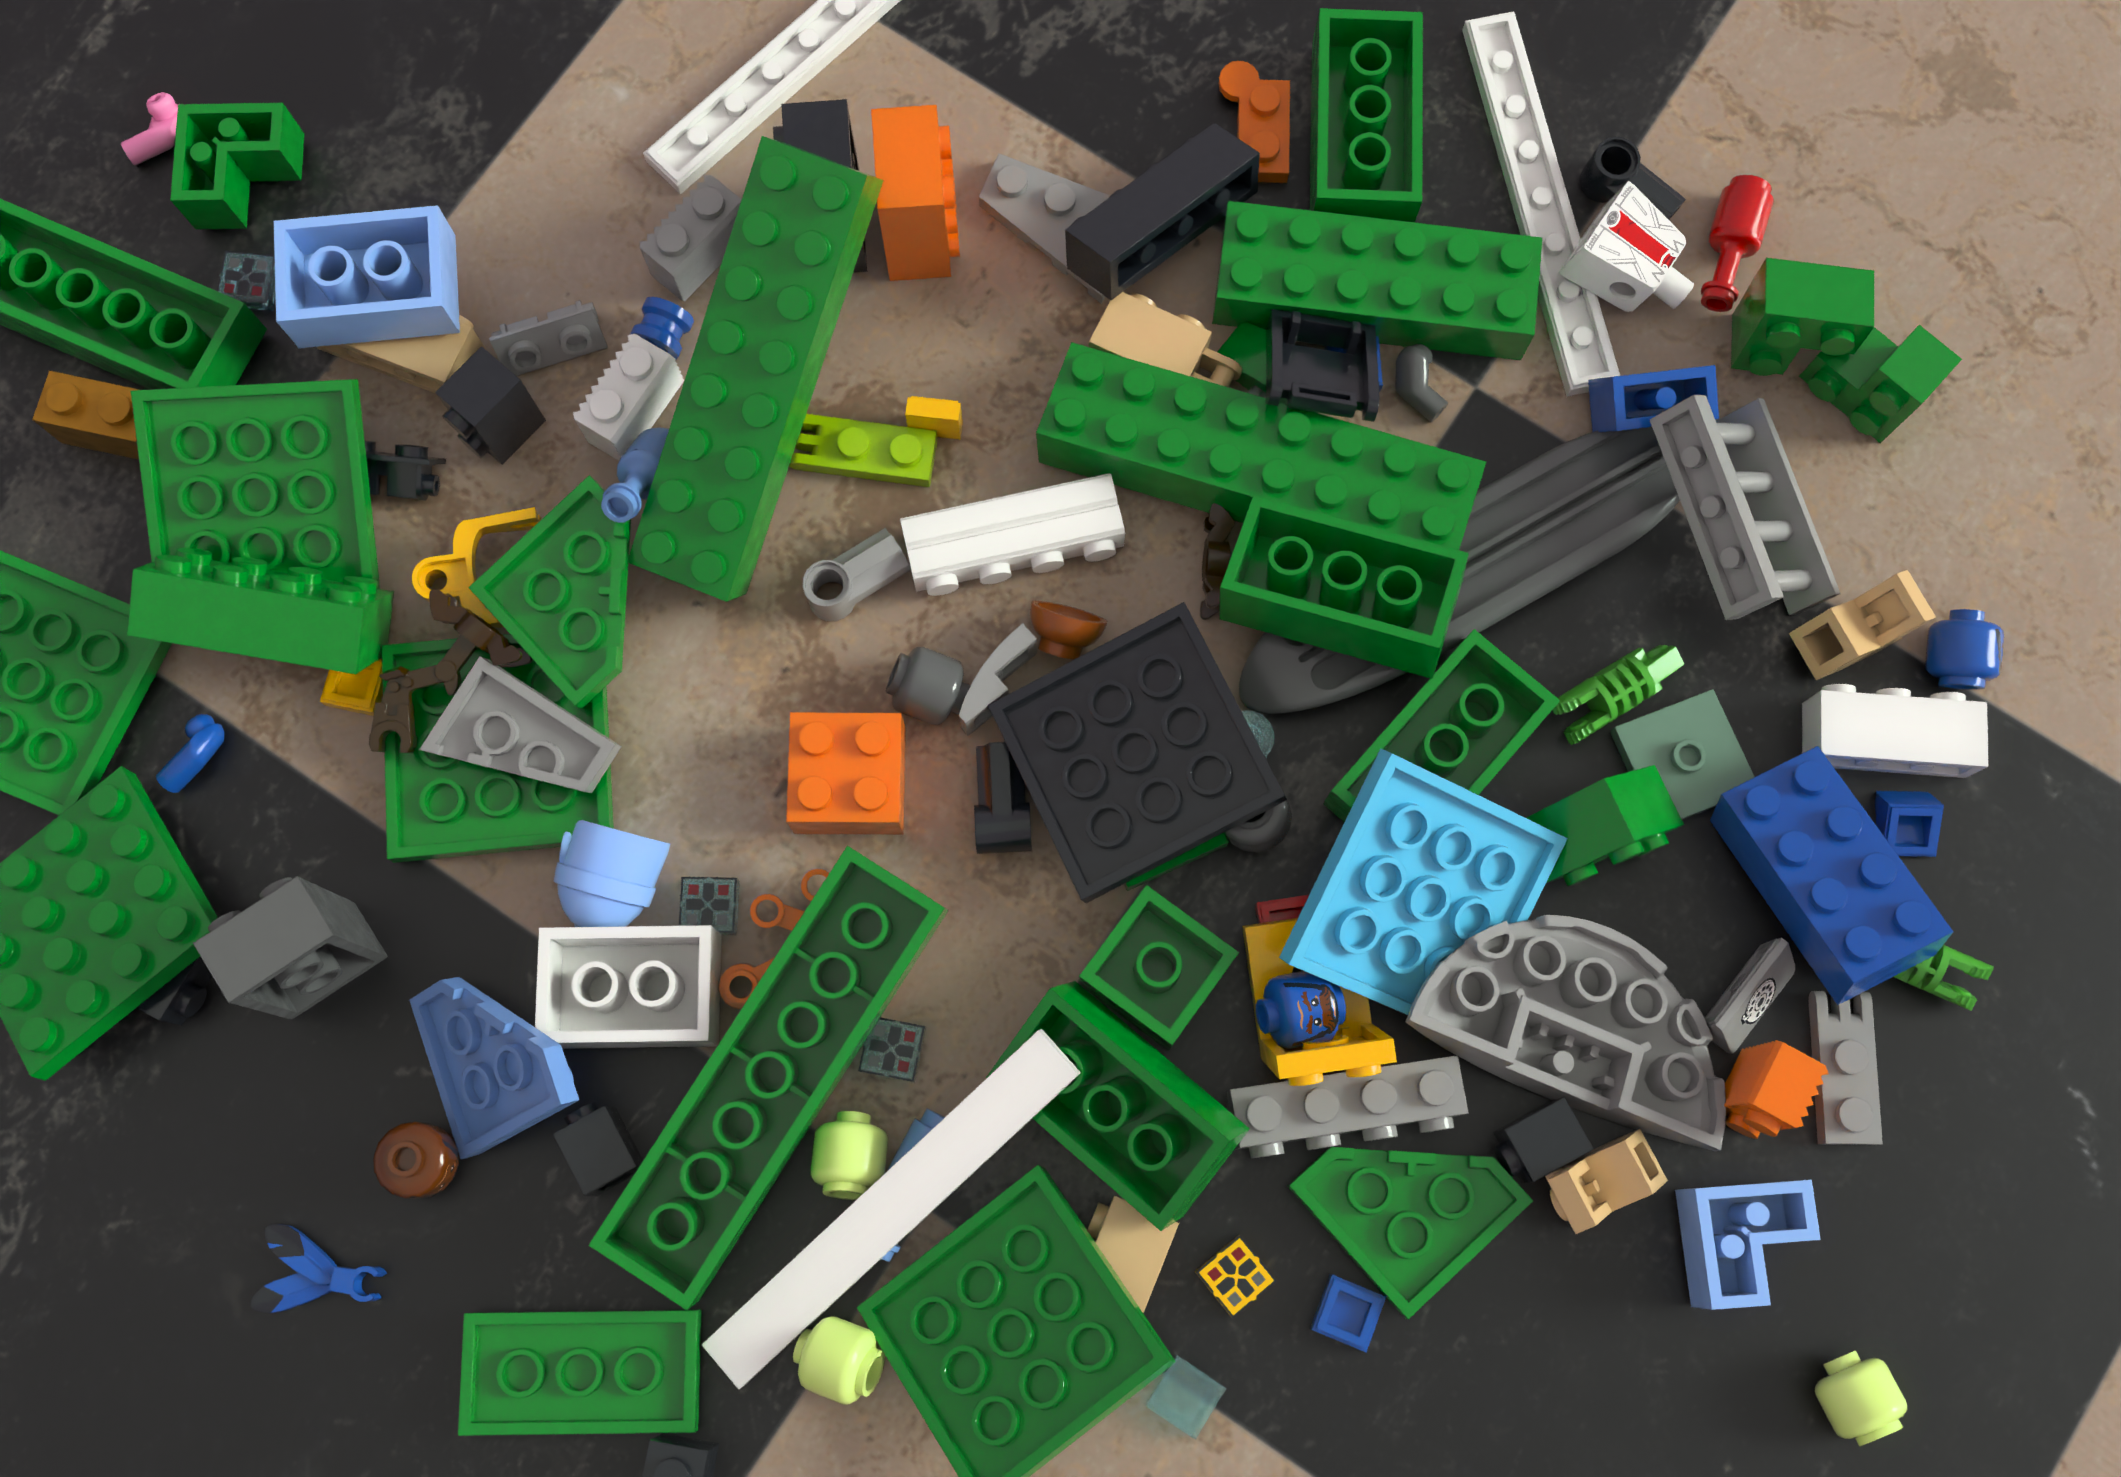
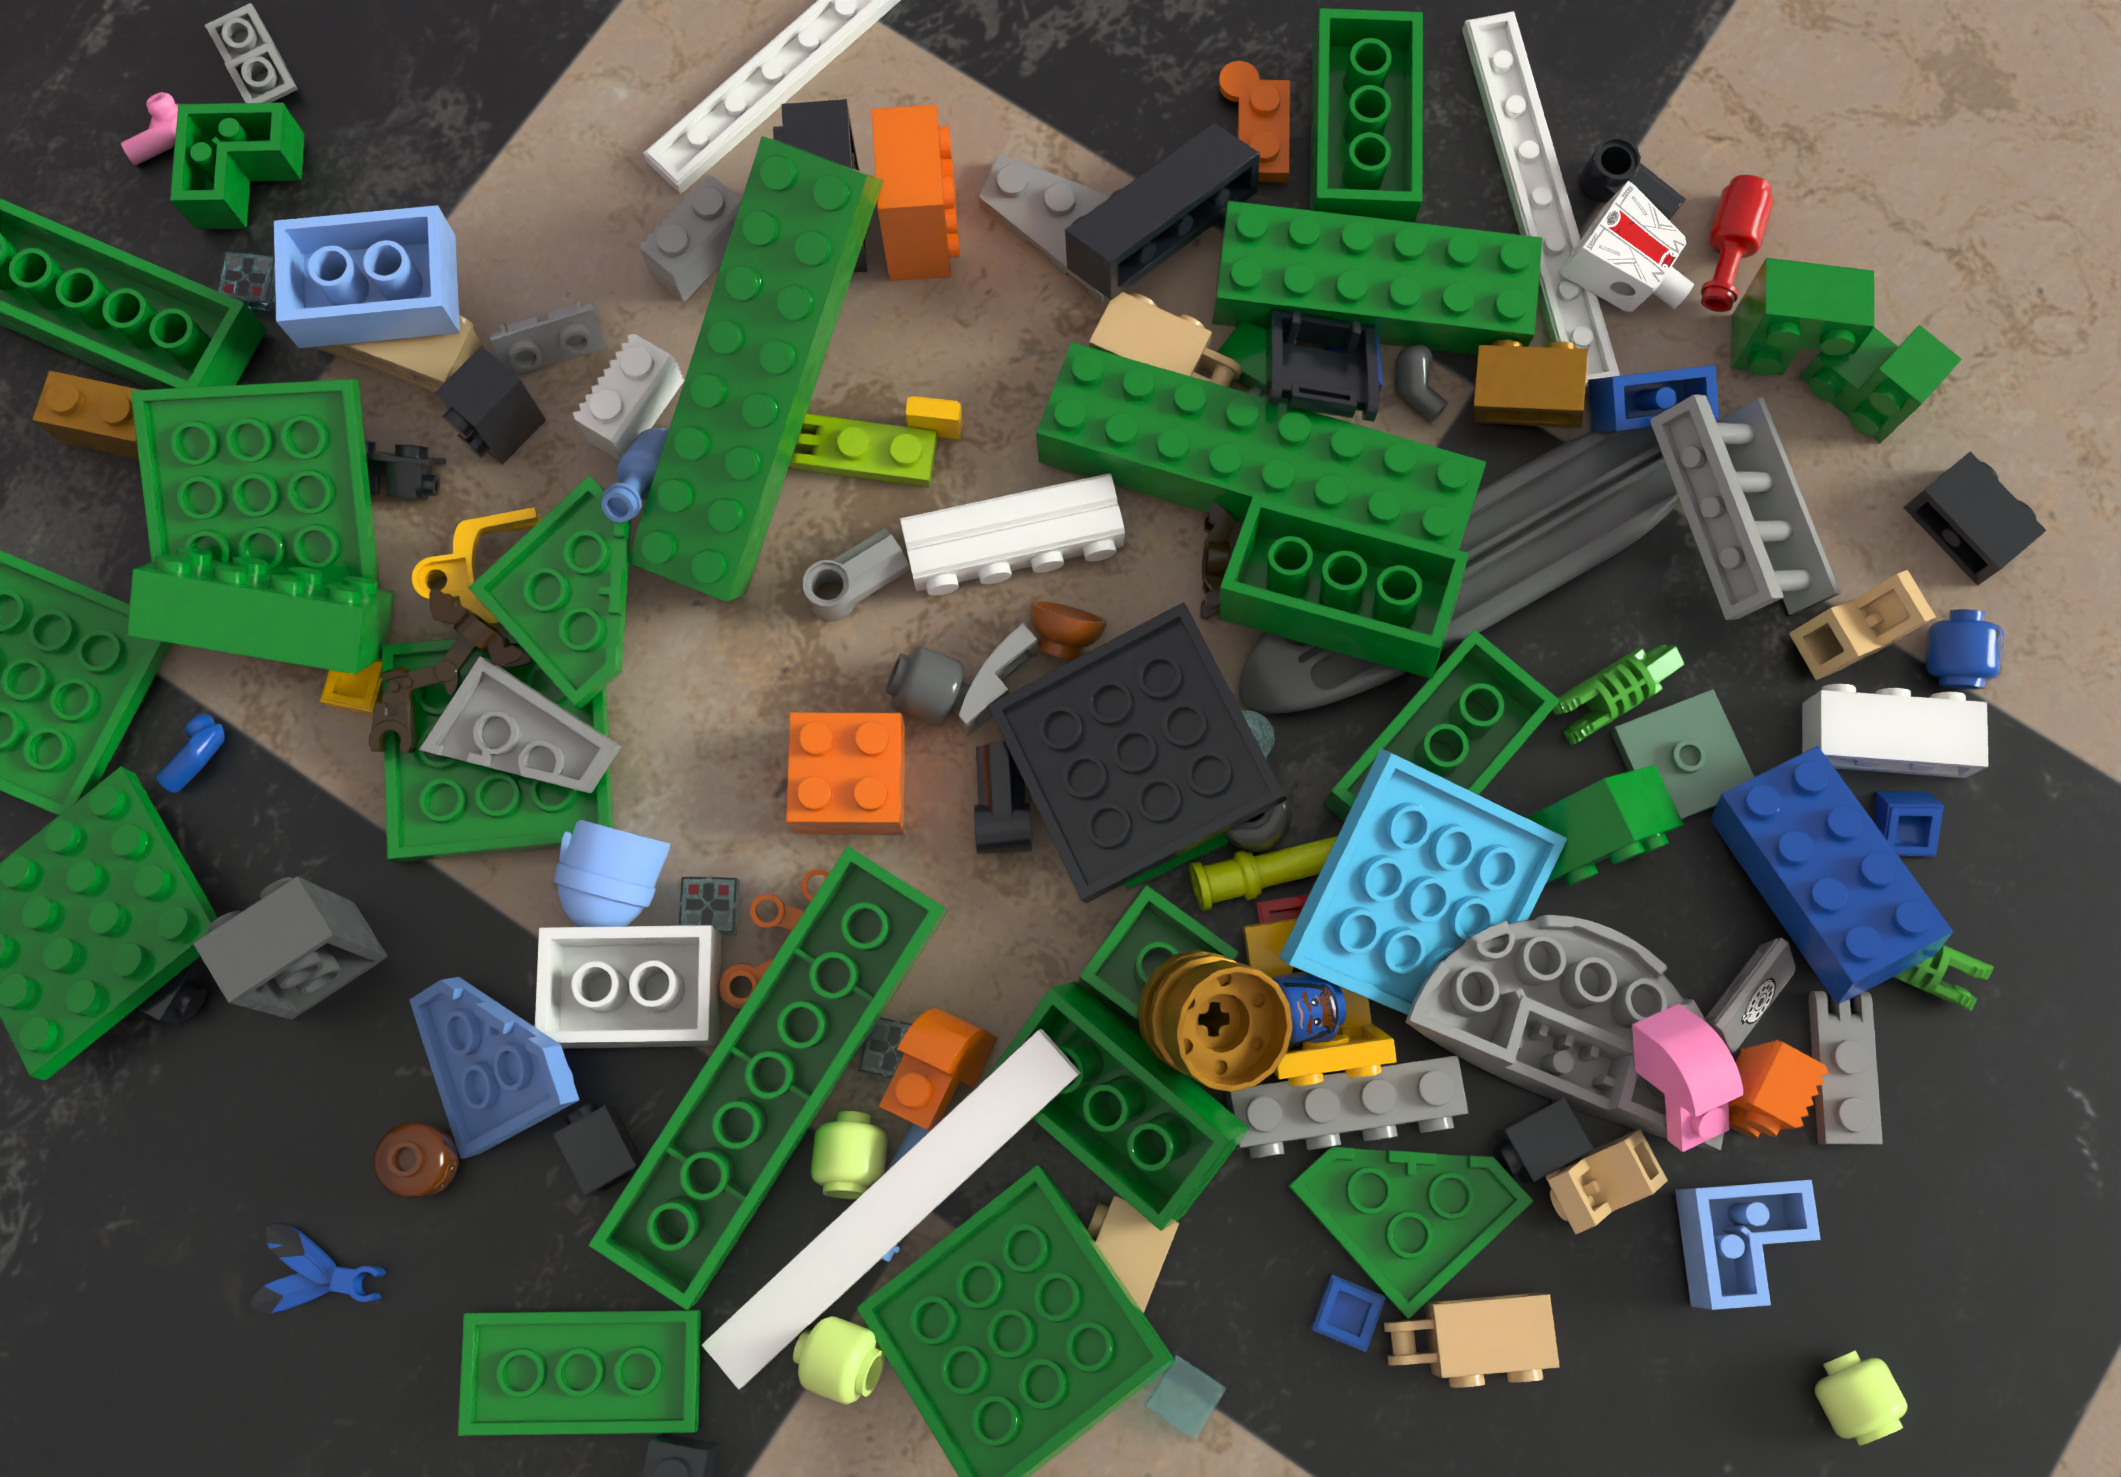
blue wheel [630,297,694,360] -> none
tile [1195,1235,1277,1318] -> none
none -> light grey slope [205,3,298,103]
none -> orange brick [878,1008,998,1131]
none -> pearl gold wheel [1137,950,1293,1092]
none -> neon yellow pin [1189,836,1338,912]
none -> tan brick [1384,1293,1560,1388]
none -> pearl gold brick [1474,340,1588,428]
none -> bright pink brick [1632,1003,1743,1152]
none -> black brick [1903,451,2047,586]

